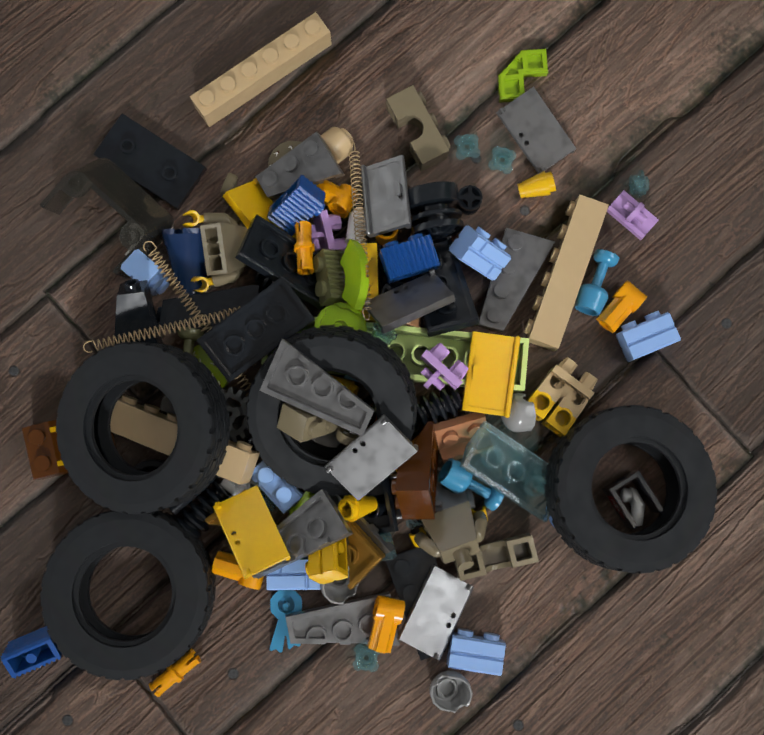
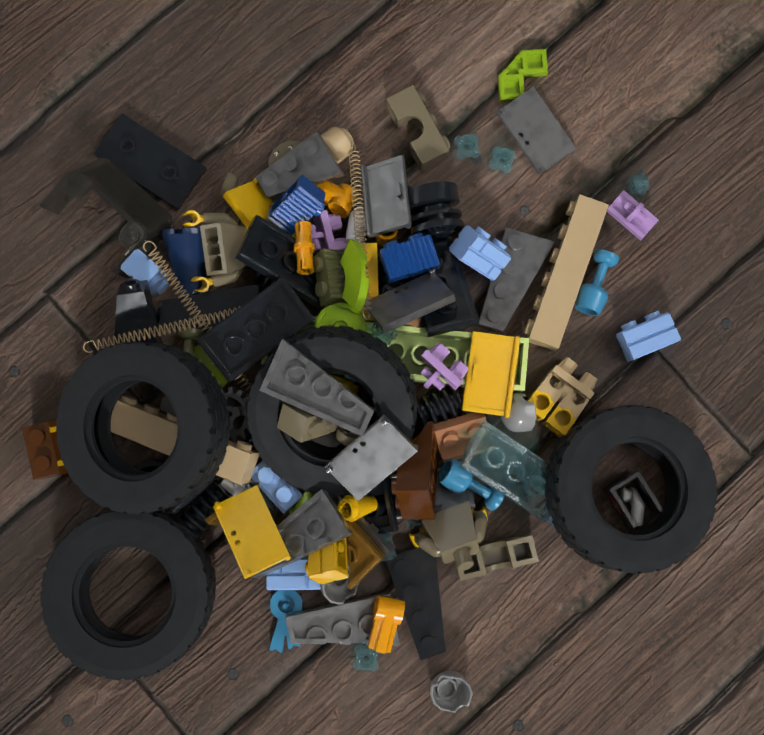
blue brick [0,626,62,679] -> none
light orange pin [149,648,201,697] -> none
tan brick [190,12,332,127] -> none
light orange piece [211,550,264,590] -> none
door [397,565,474,661] -> none
light blue brick [446,628,506,676] -> none
black wheel [456,185,483,215] -> none
yellow cone [517,171,556,198] -> none
light orange piece [596,280,647,333] -> none

